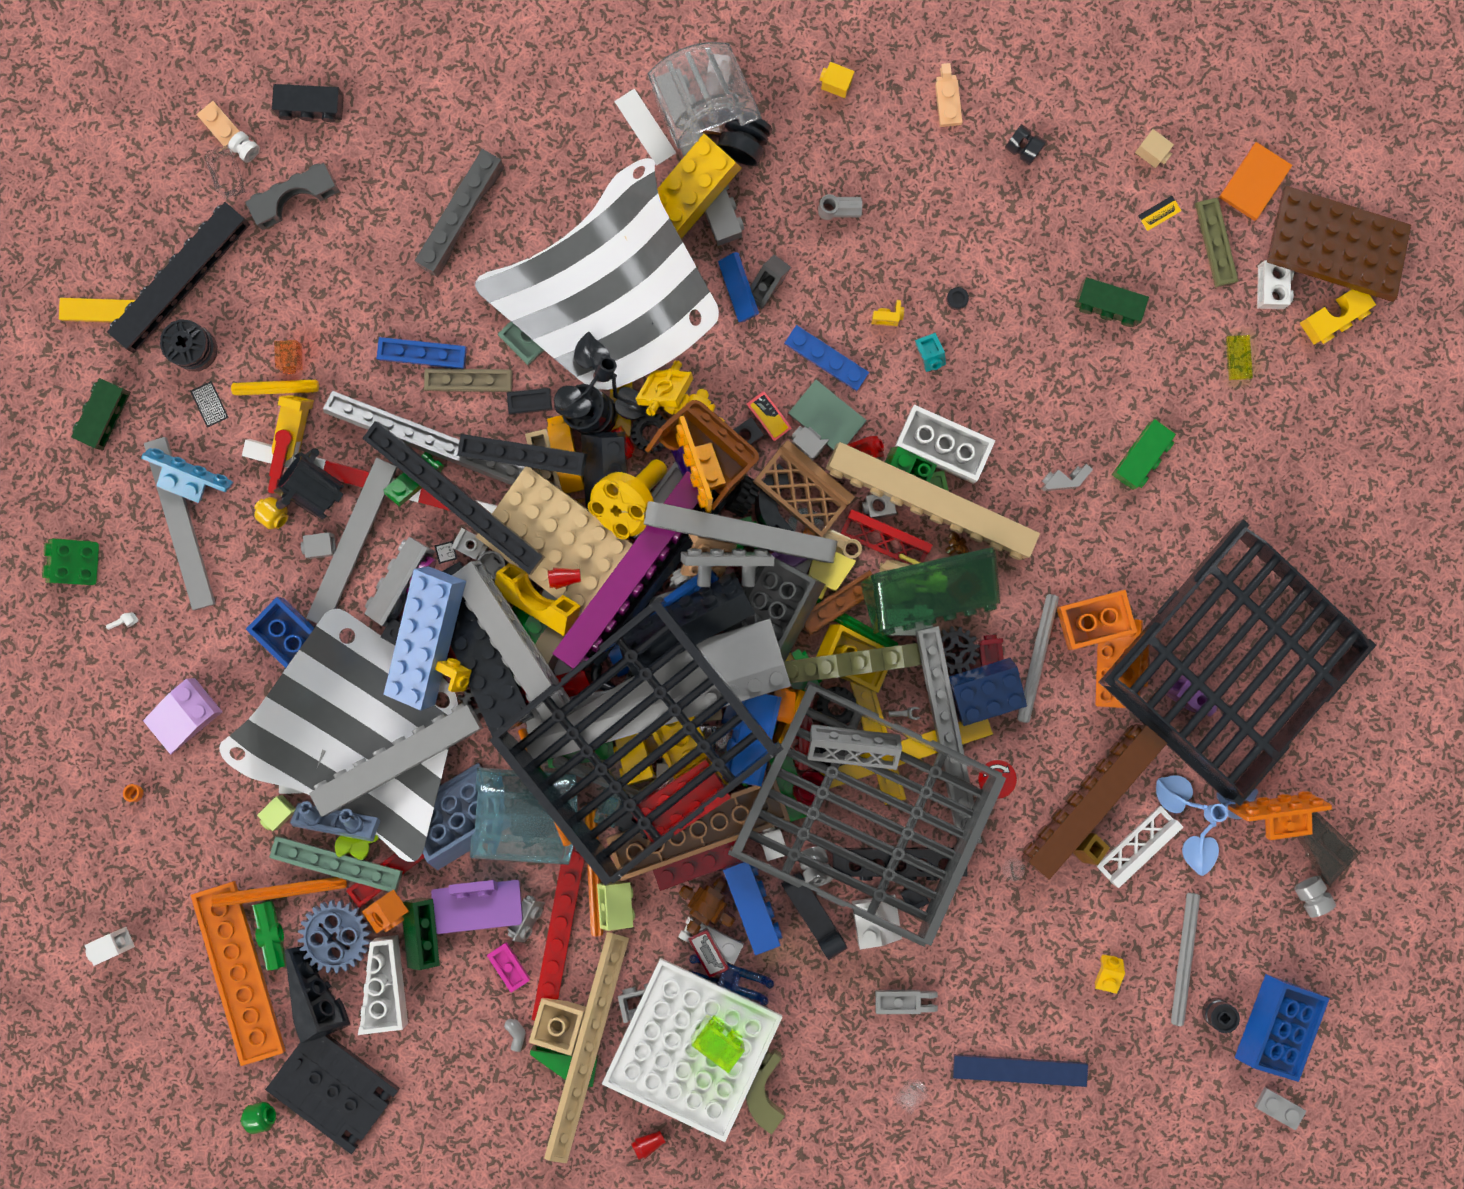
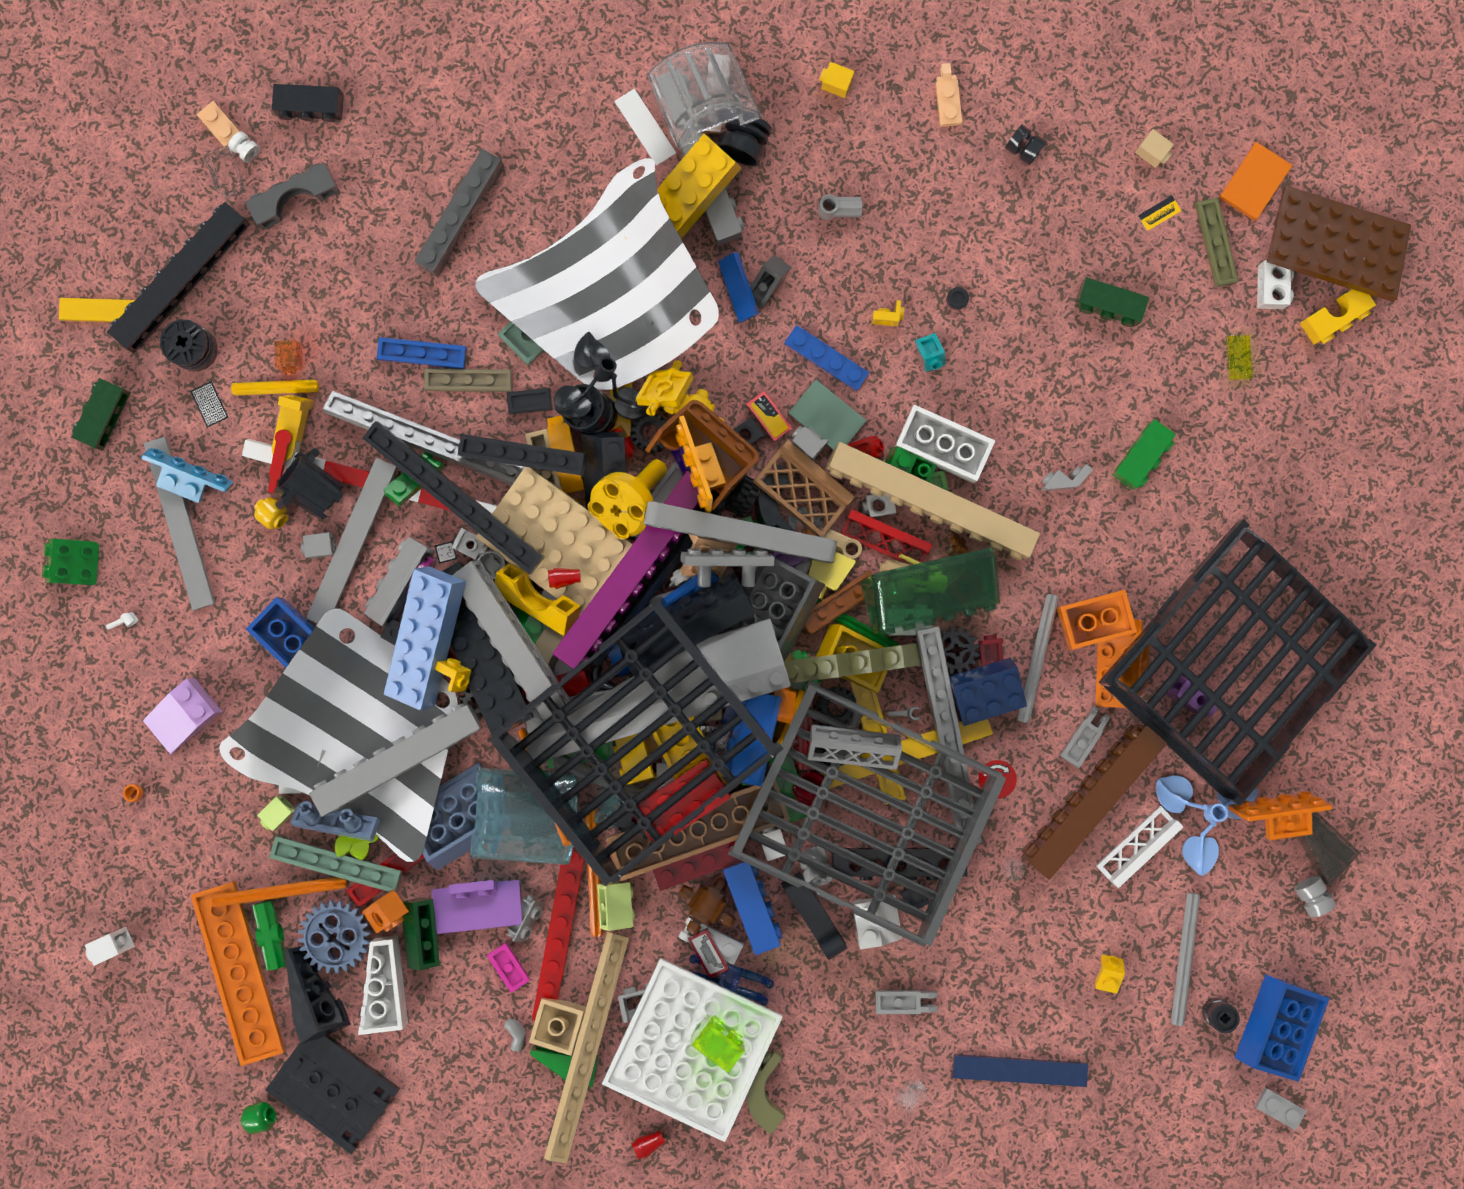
pearl gold brick [1073,833,1110,865] -> none
none -> light grey hinge [1059,705,1111,768]

